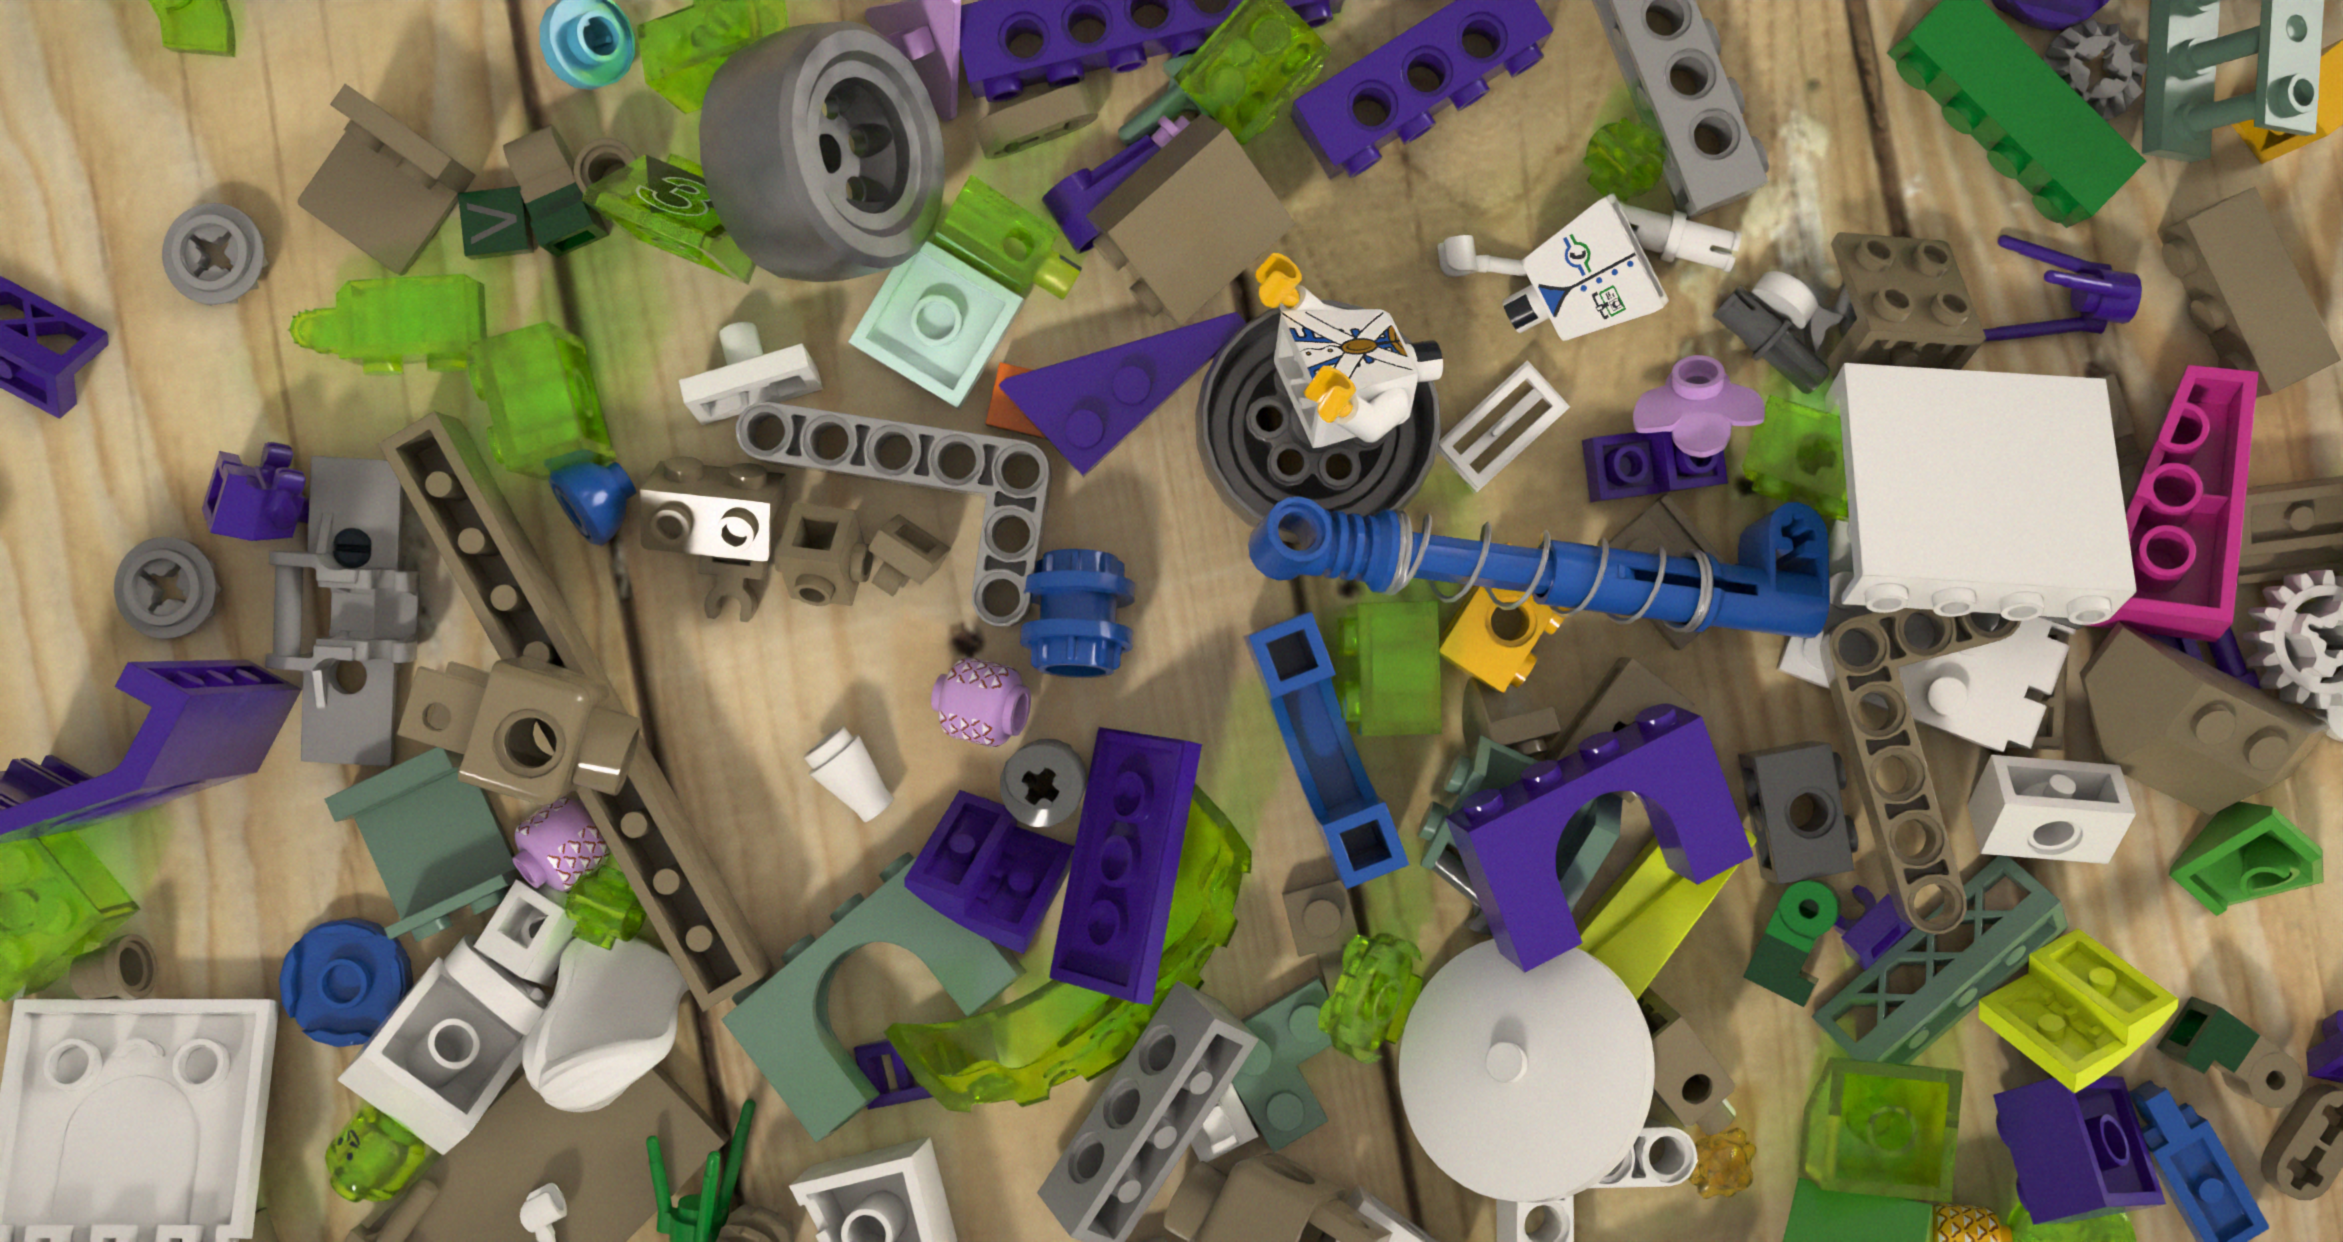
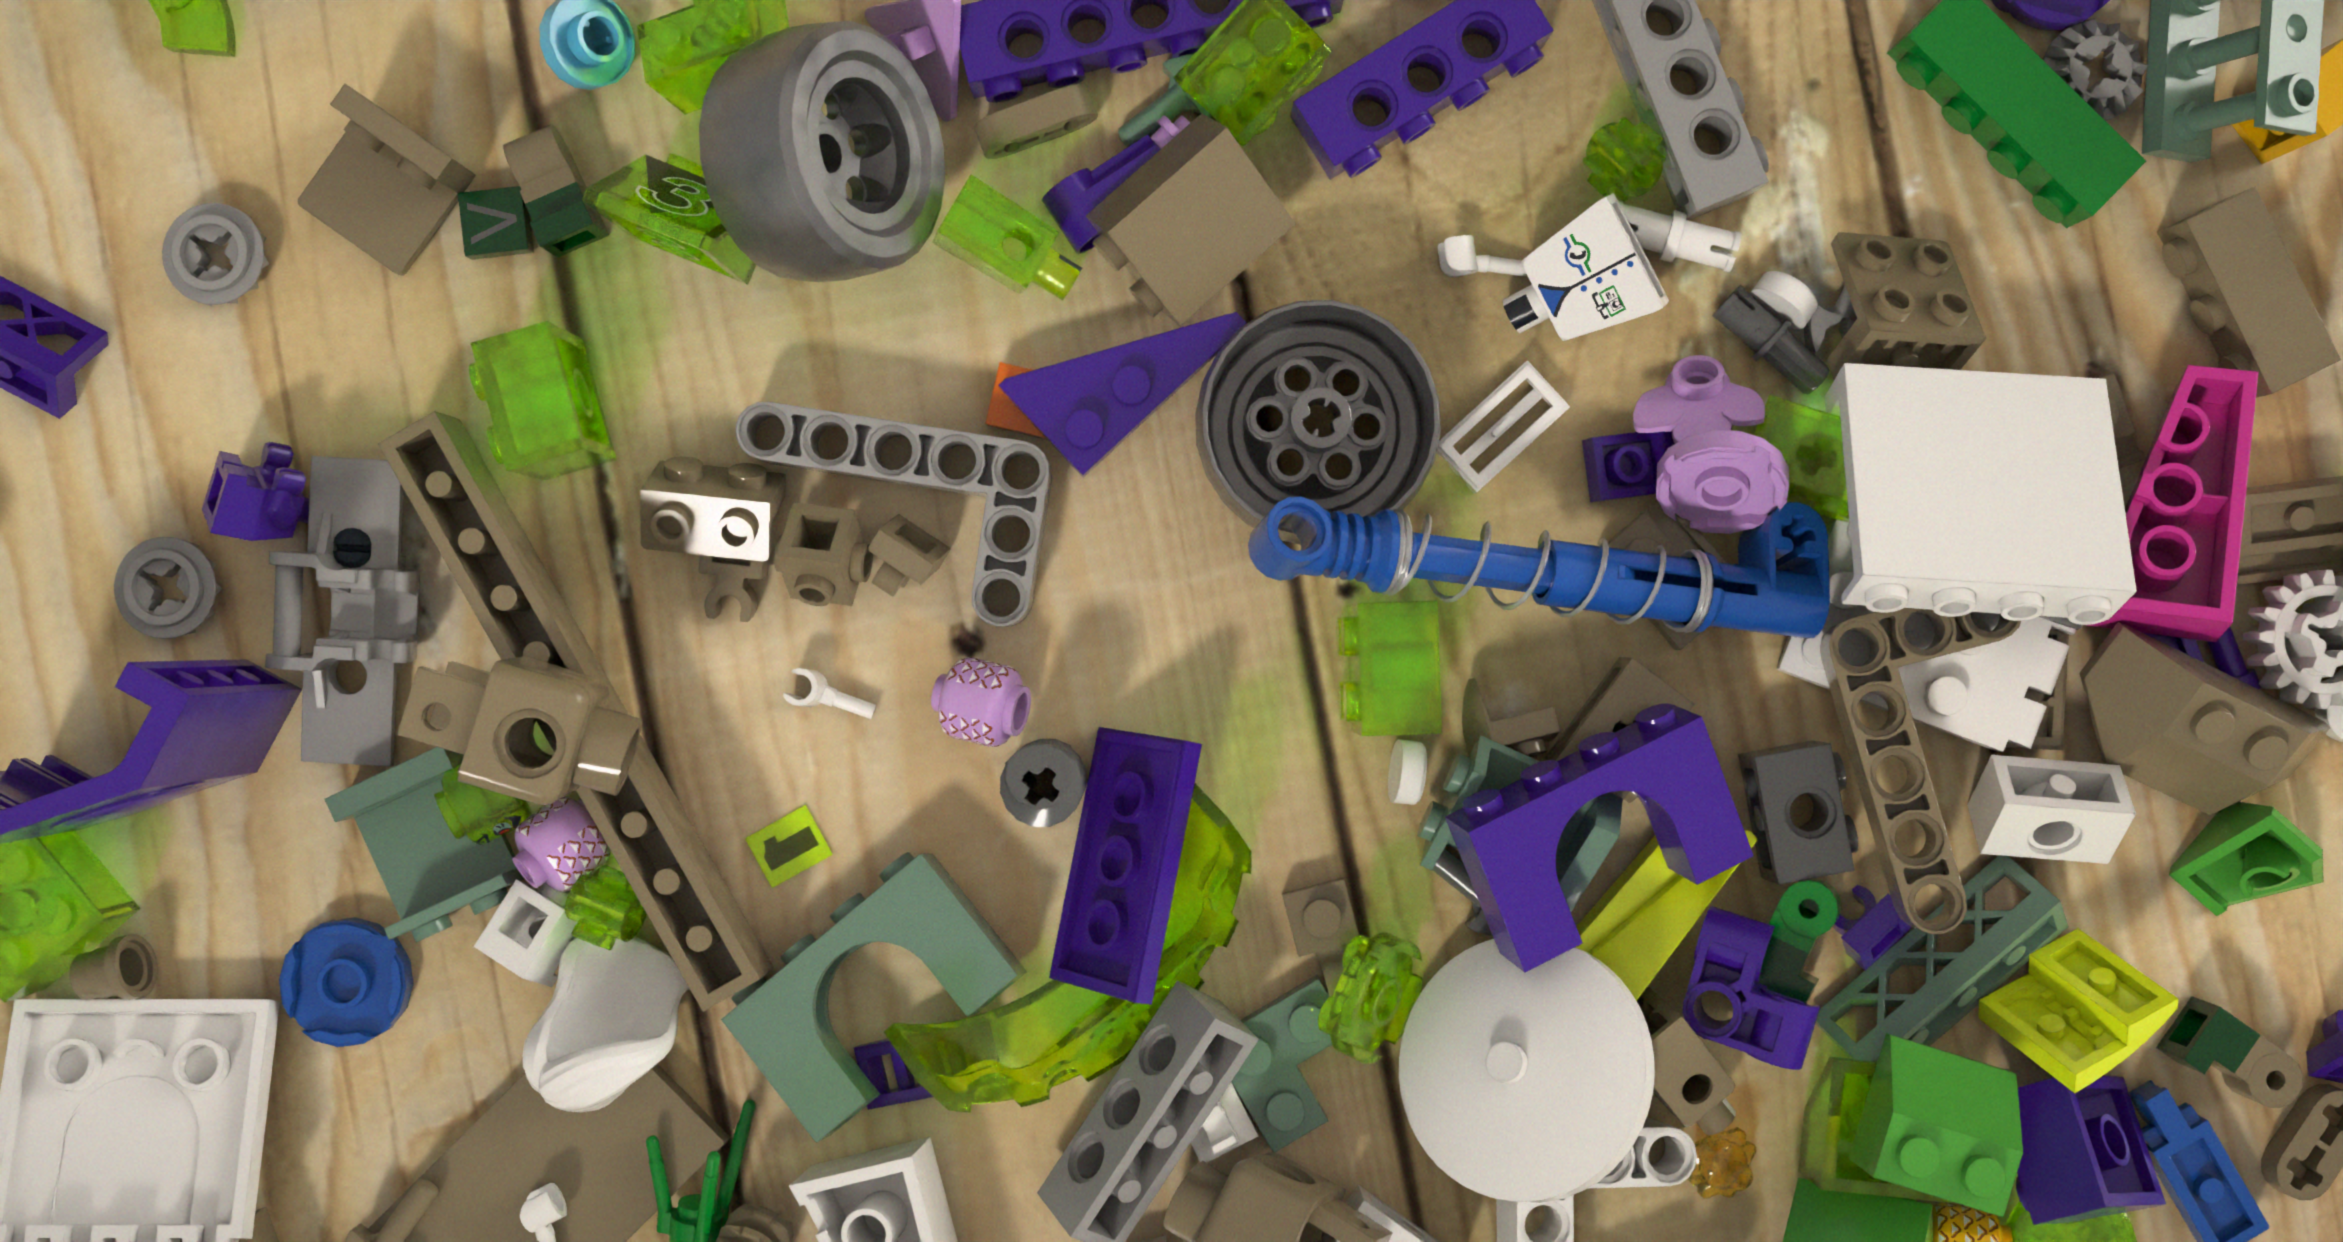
clear neon green hinge [288,274,488,376] -> none
clear neon green head [325,1106,426,1203] -> none
white slope [337,957,527,1155] -> none
white beam [443,934,552,1035] -> none
blue brick [549,462,637,546] -> none
dark tan piece [574,138,644,206] -> none
white tile [679,322,823,426] -> none
white cone [803,725,894,823] -> none
light aqua plate [848,241,1025,410] -> none
dark purple slope [904,790,1075,954] -> none
blue piece [1020,549,1135,678] -> none
blue arch [1243,611,1410,889] -> none
torso [1255,253,1443,448] -> none
yellow brick [1431,542,1570,693] -> none
dark purple plant [1983,235,2142,342] -> none
none -> clear neon green head [434,763,532,845]
none -> clear neon green sticker [745,805,833,888]
none -> white hand [783,668,876,719]
none -> white tile [1388,739,1427,805]
none -> lavender tile [1656,430,1789,534]
none -> dark purple piece [1682,906,1820,1070]
none -> bright green slope [1848,1033,2023,1218]

